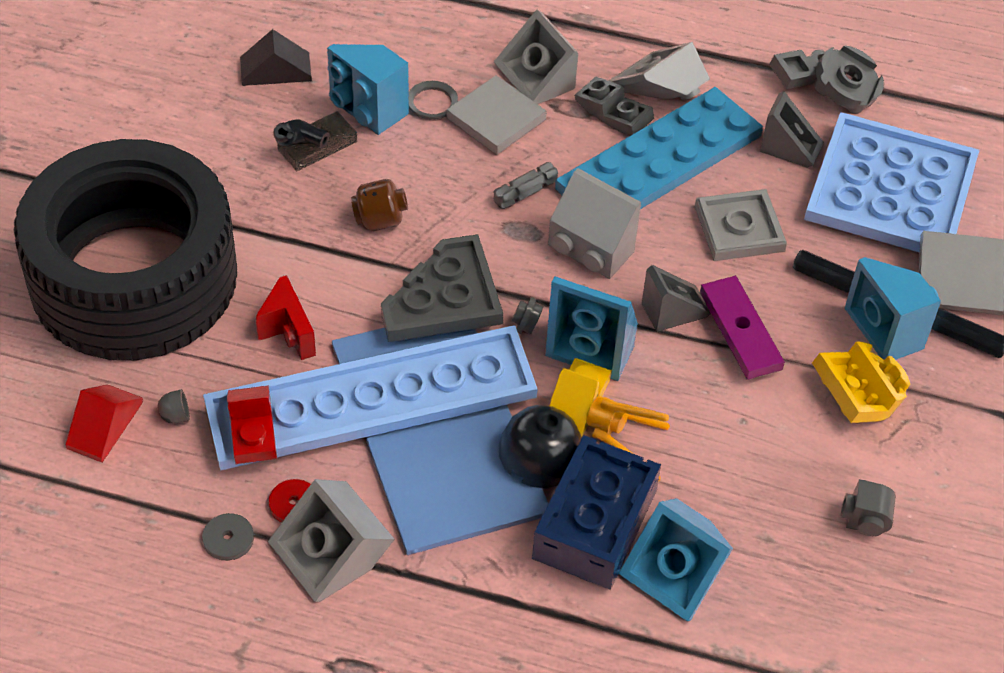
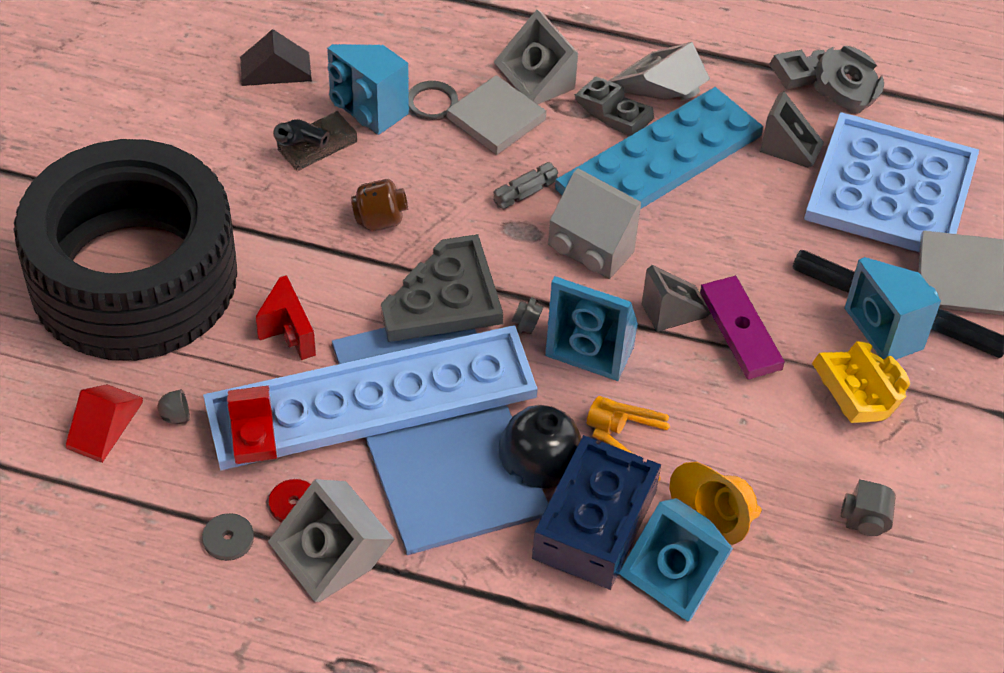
yellow slope [549,358,611,437] -> none
light grey tile [695,189,787,261] -> none
none -> light orange piece [669,462,762,545]

